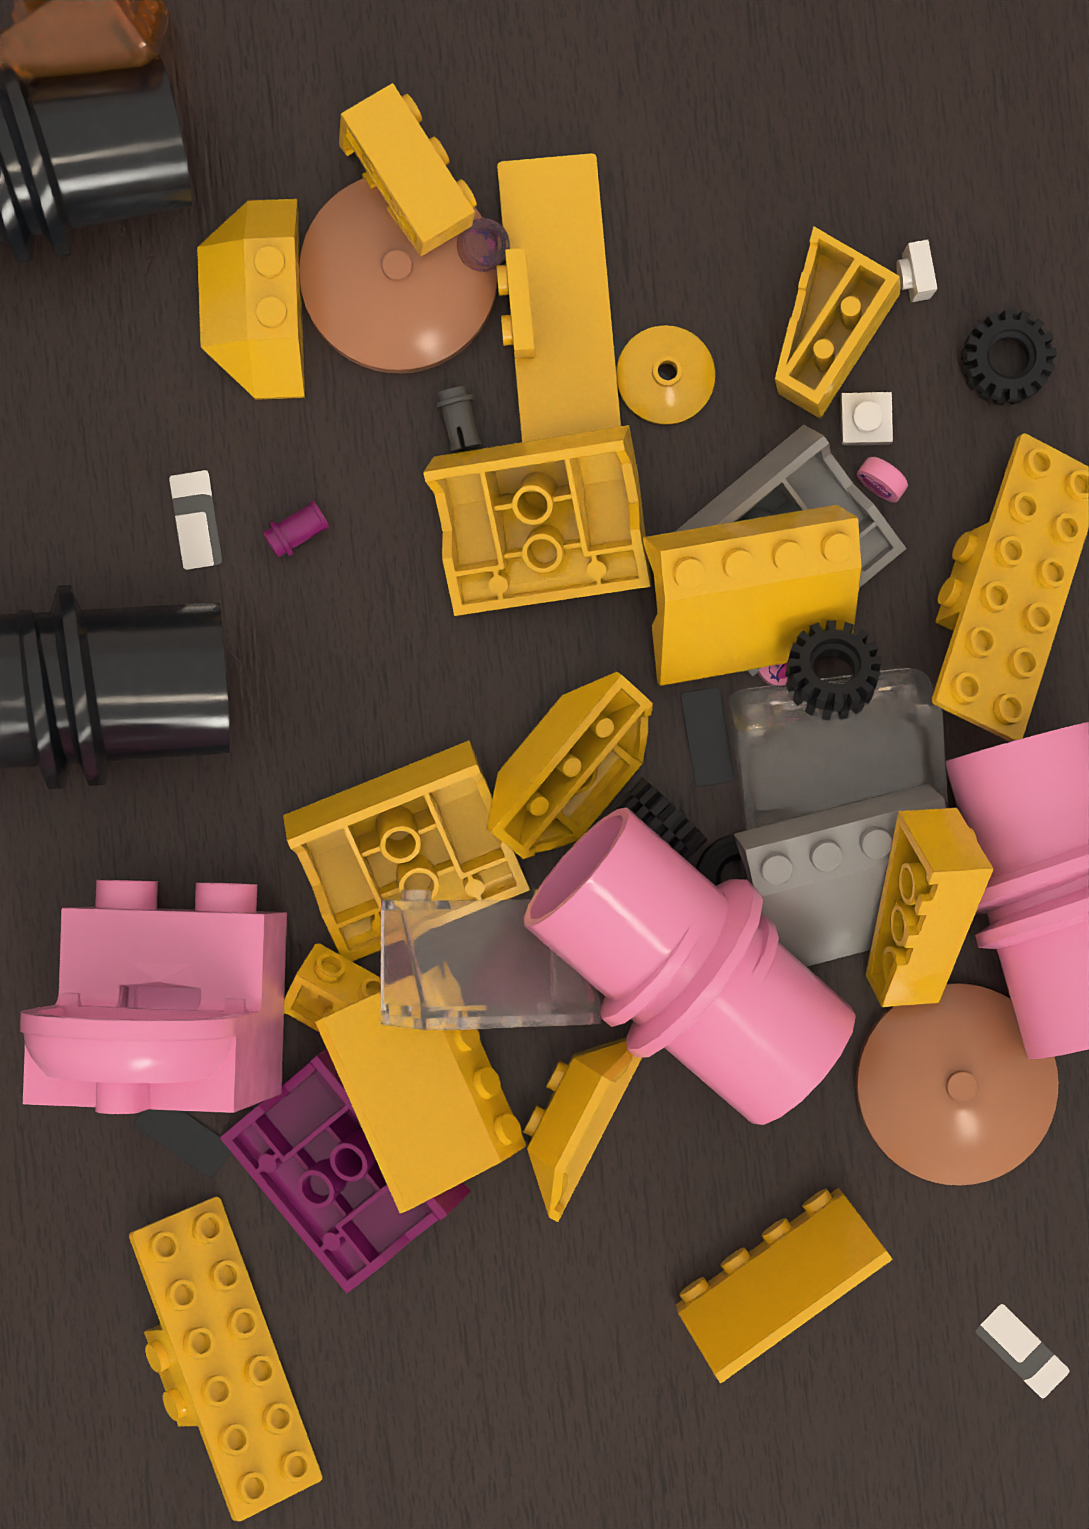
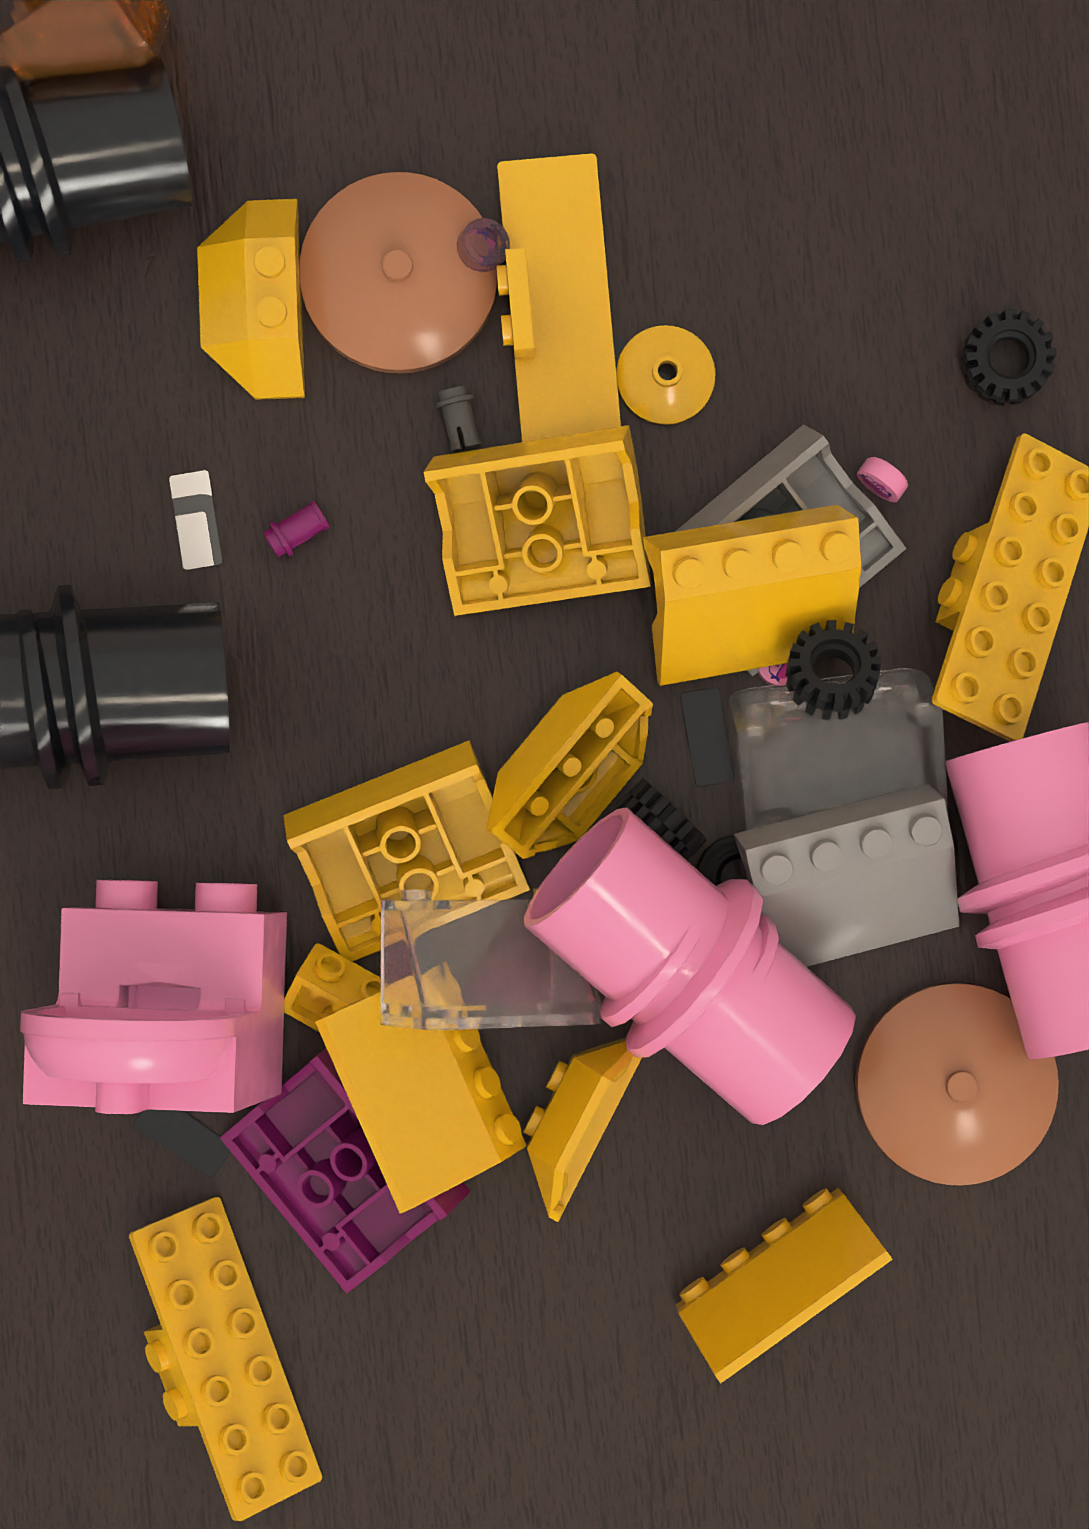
yellow wedge [339,83,477,257] -> none
yellow wedge [775,226,900,419] -> none
white plate [840,392,893,446] -> none
yellow wedge [866,808,994,1007] -> none
white plate [896,240,938,302] -> none
white sticker [976,1304,1069,1398] -> none

